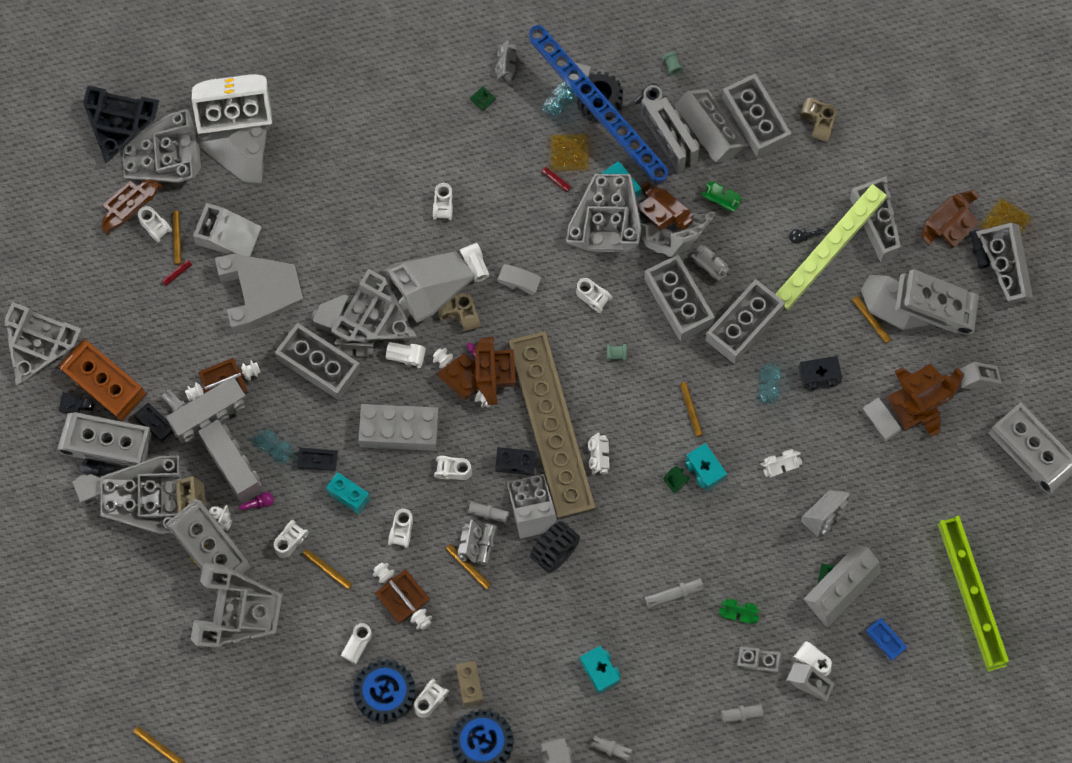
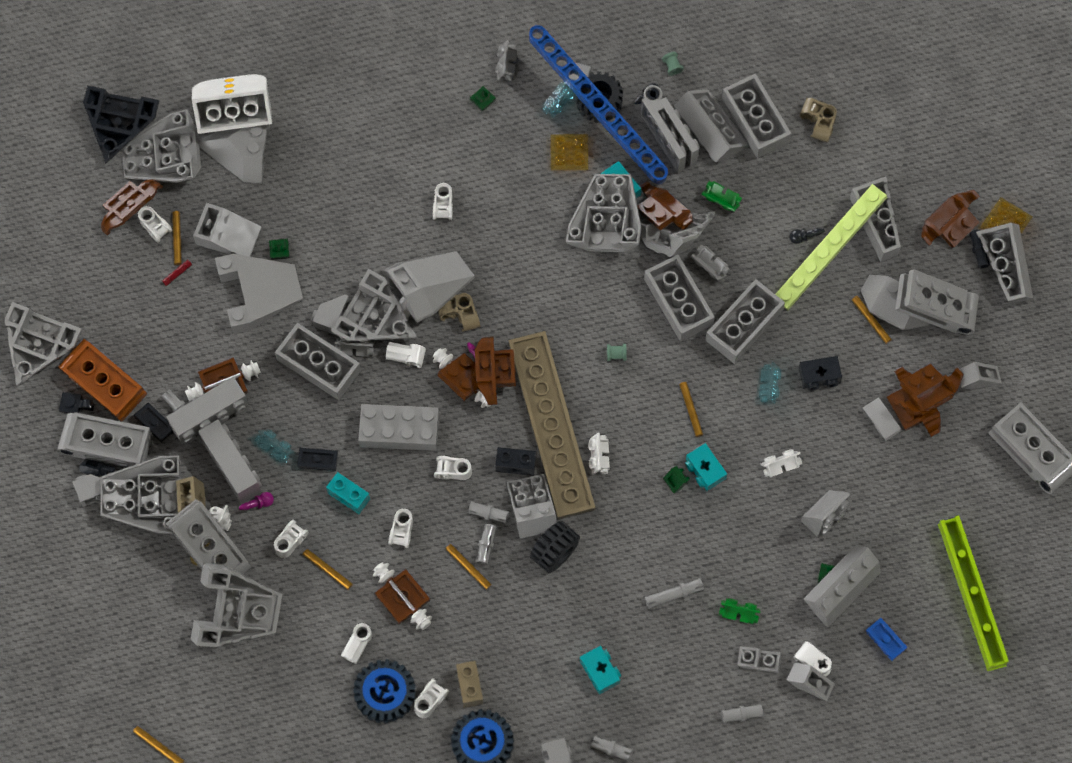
light grey hinge [457,520,482,563] -> none
white piece [459,243,489,282] -> none
light grey slope [497,264,541,295] -> none
dark red wheel [541,167,572,192] -> none
white piece [576,278,612,313] -> none
none -> dark green tile [269,239,290,260]

